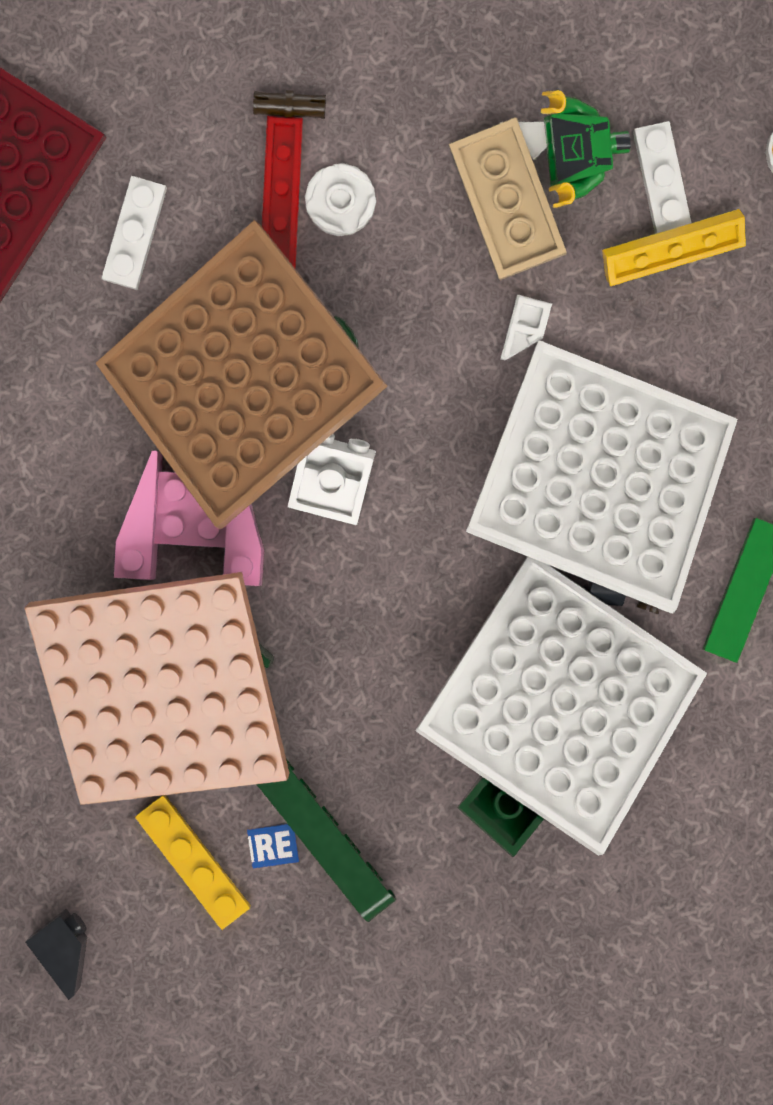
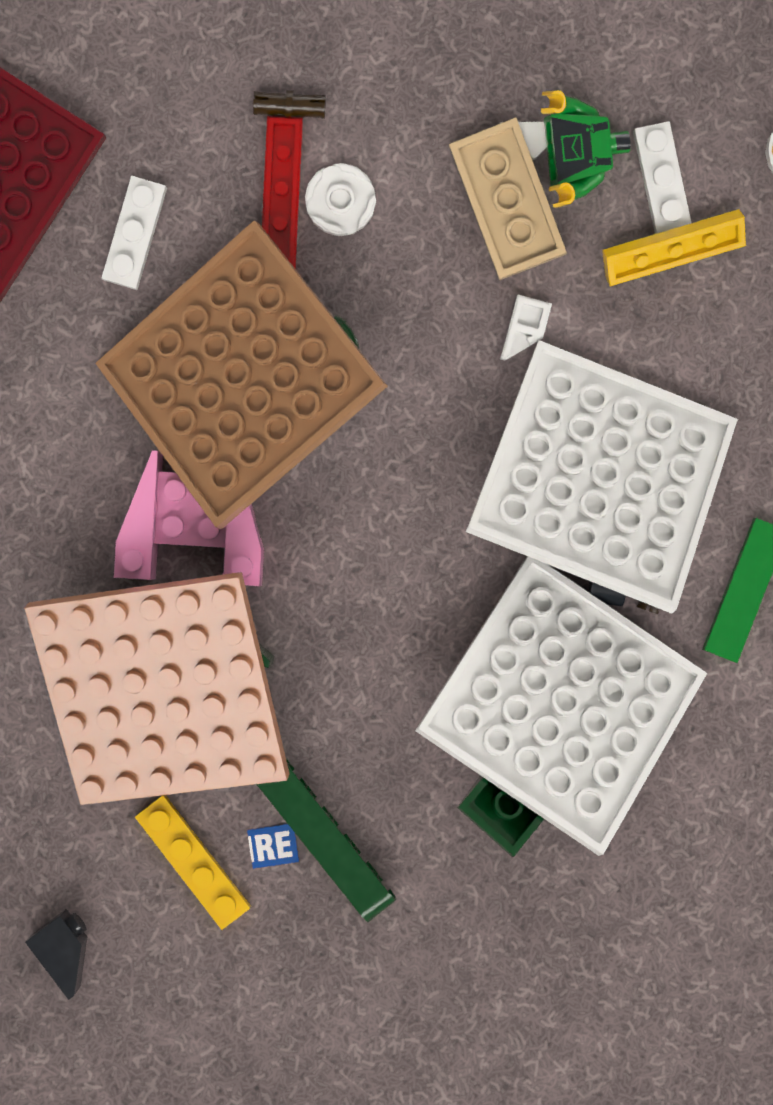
white plate [288,434,376,525] -> none

